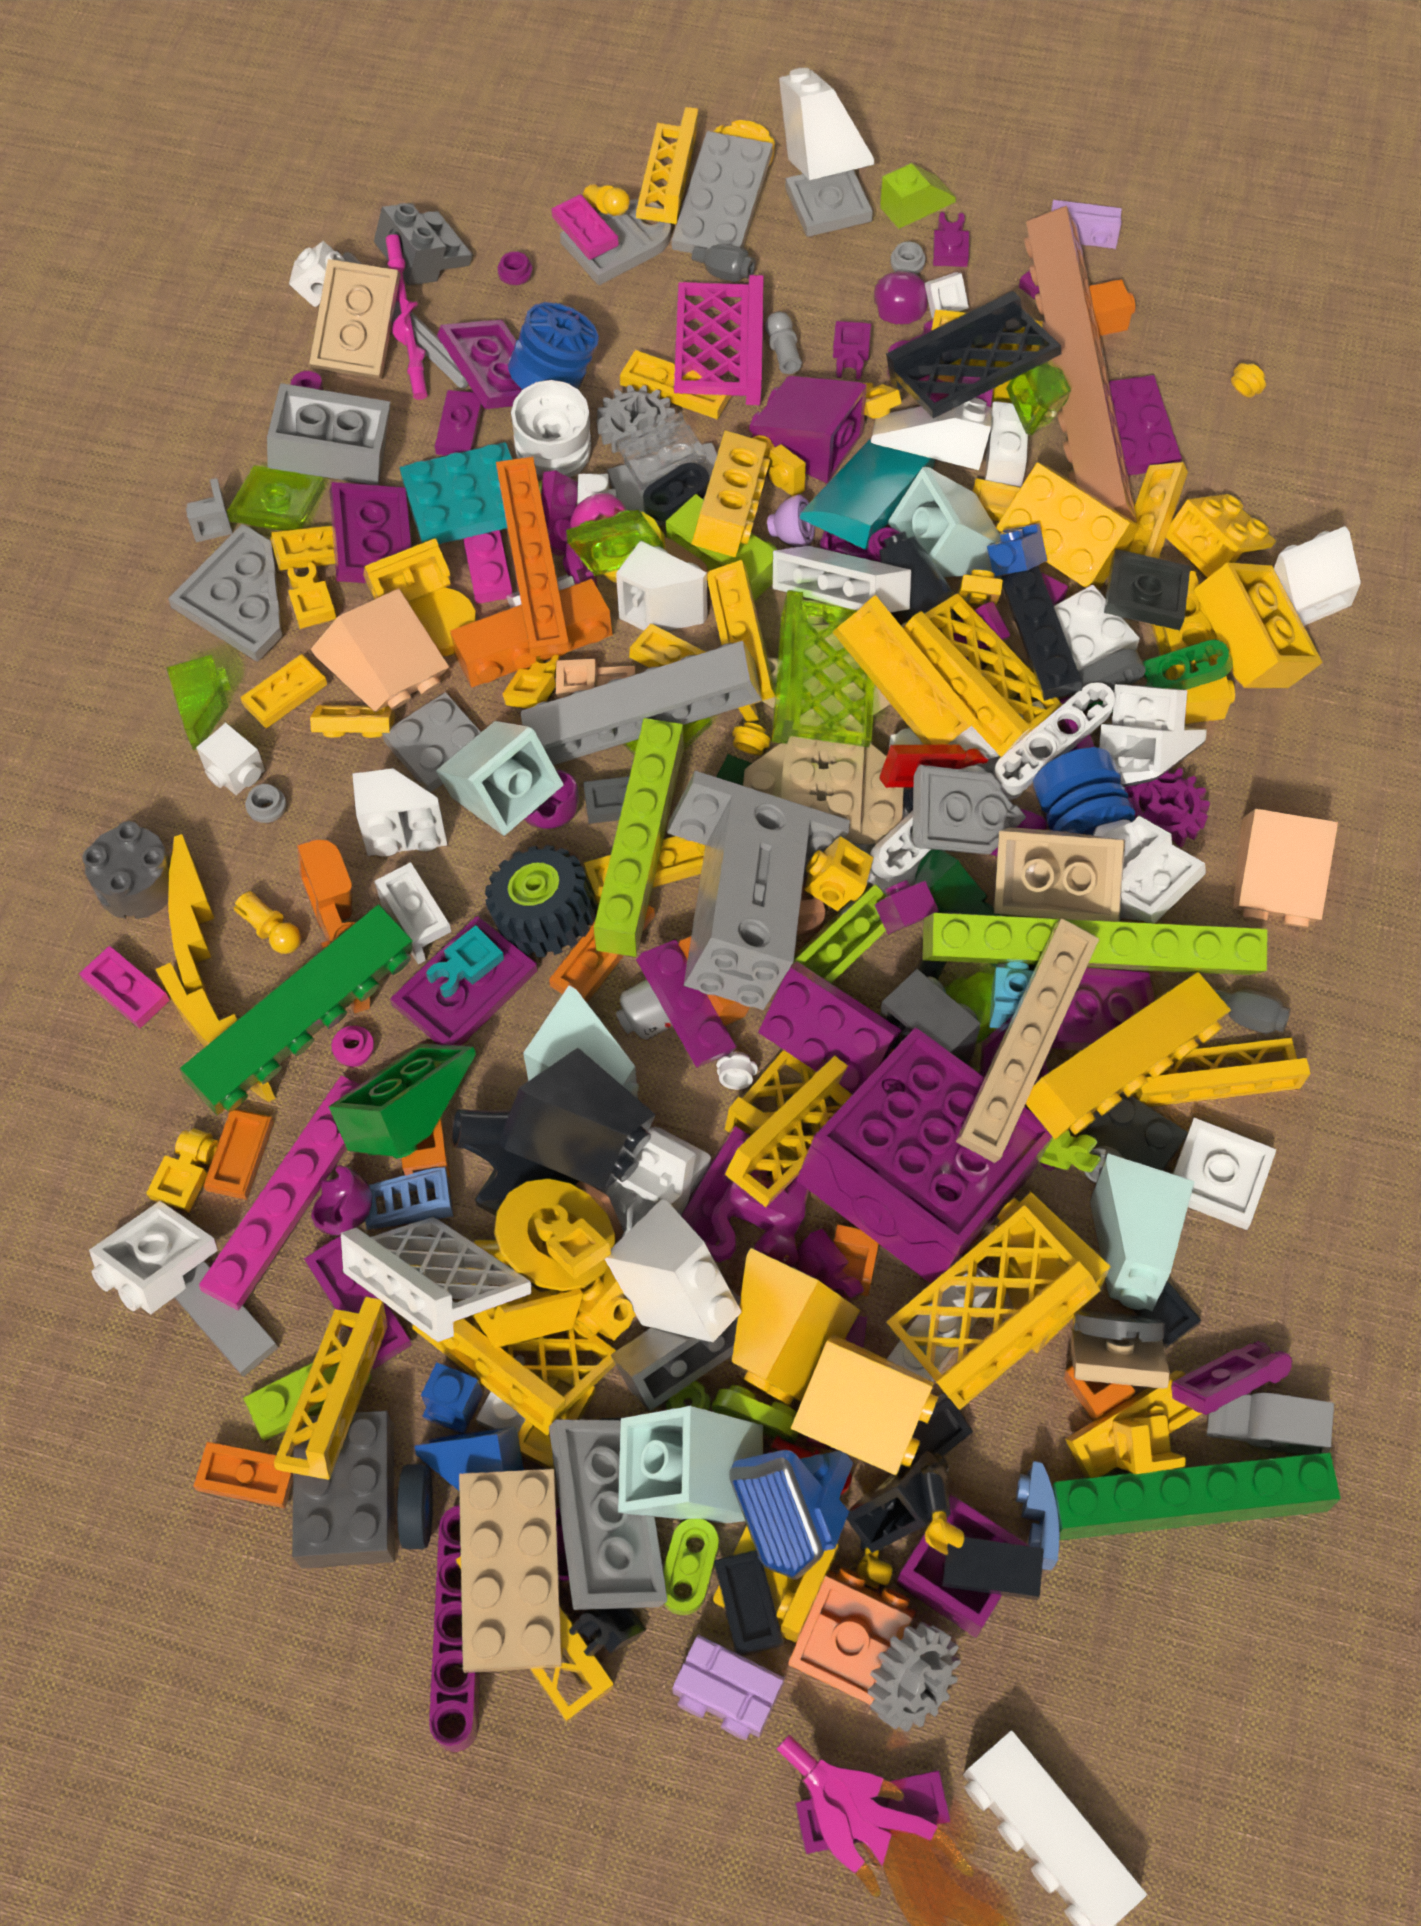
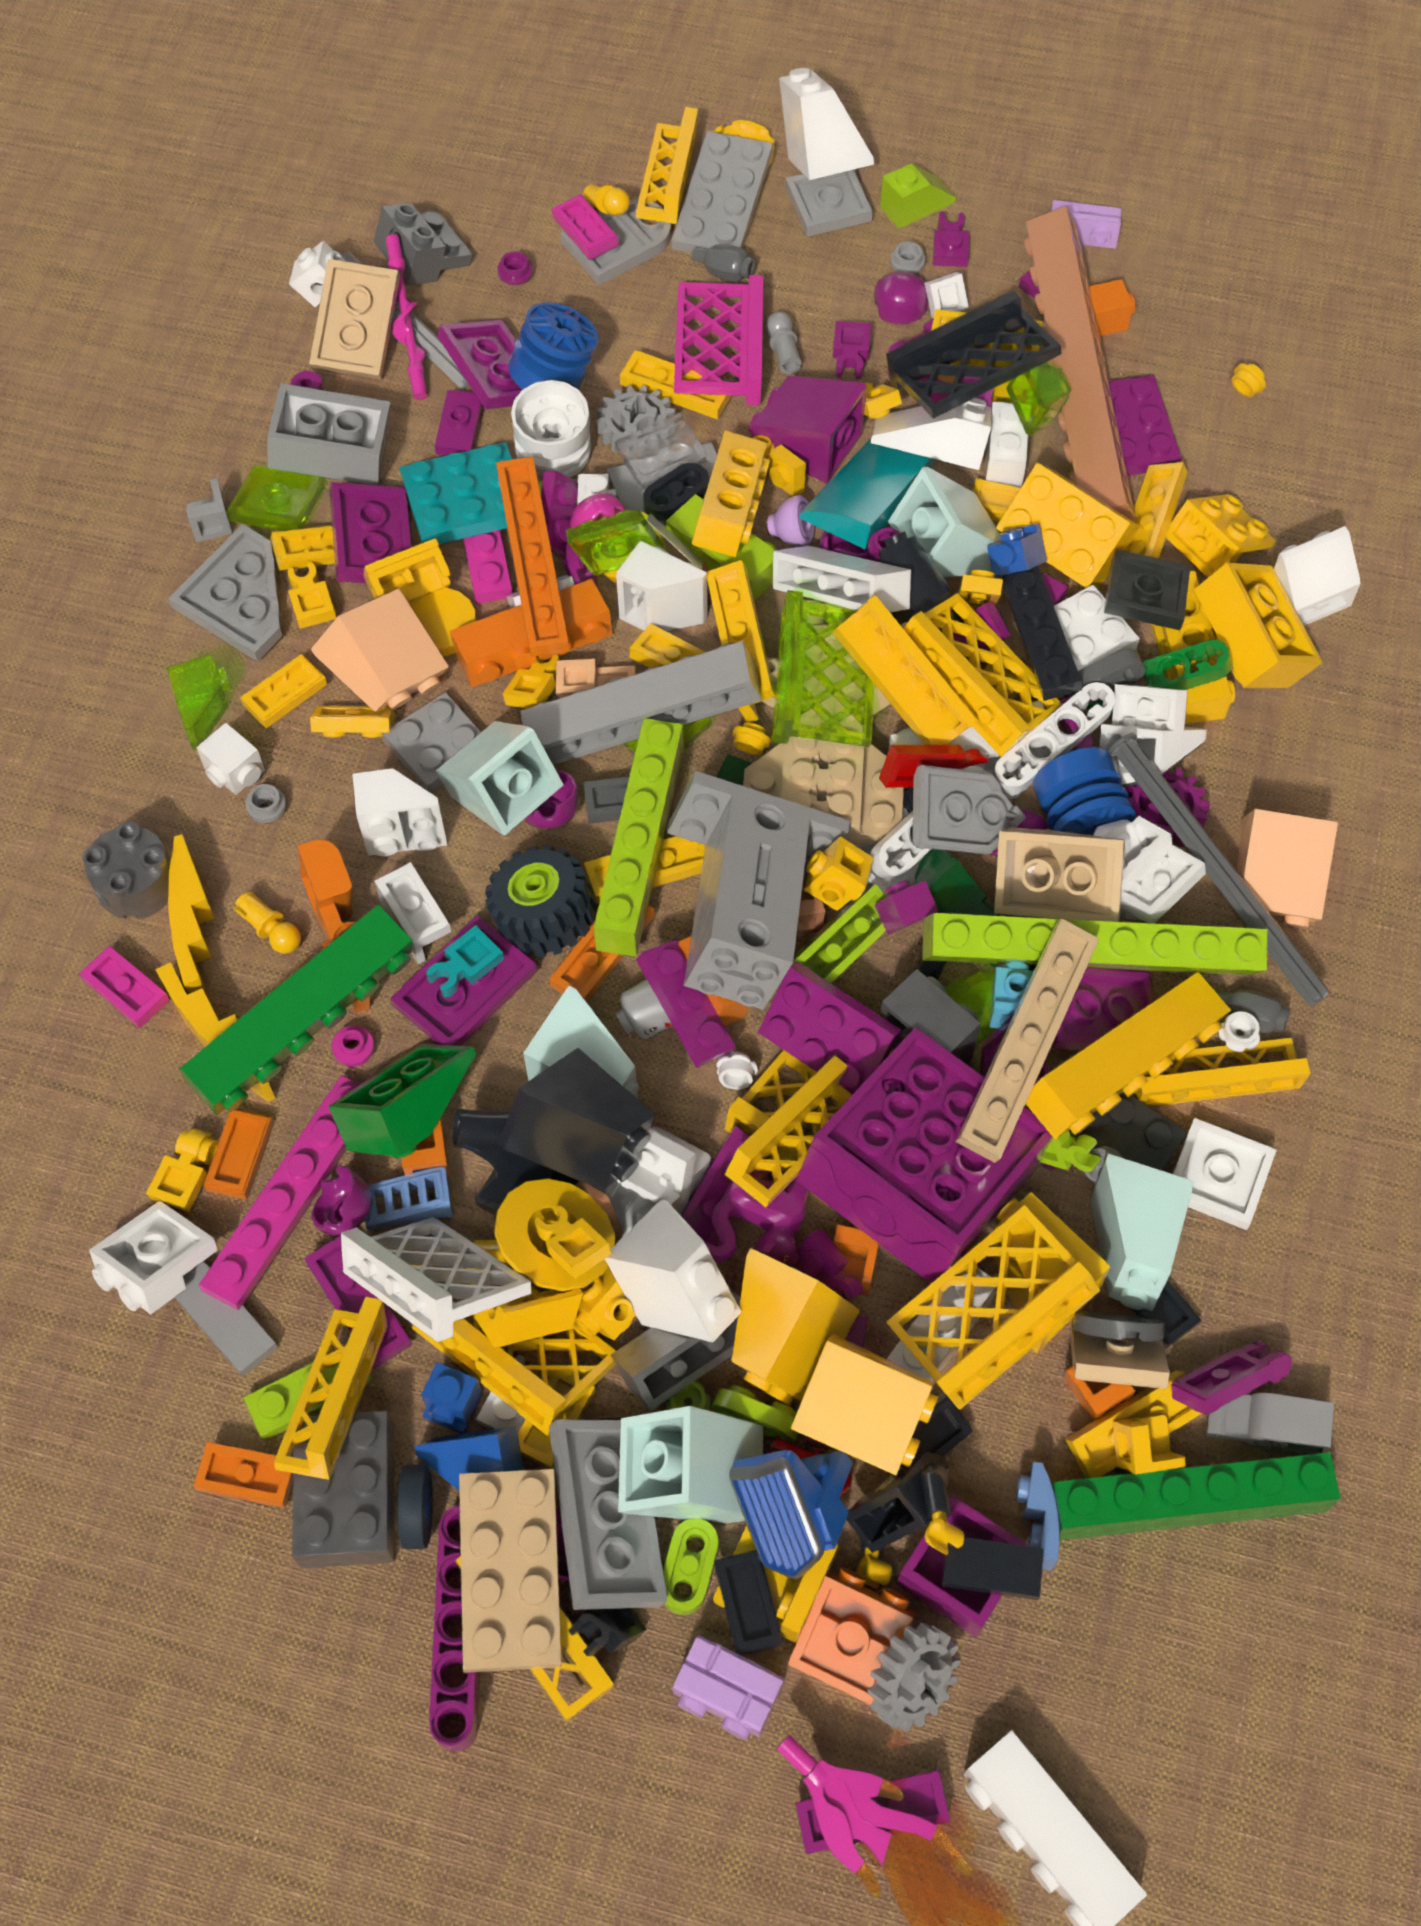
none -> white sticker [647,513,703,569]
none -> dark grey axle [1108,732,1329,1006]
none -> white plate [1218,1011,1260,1052]

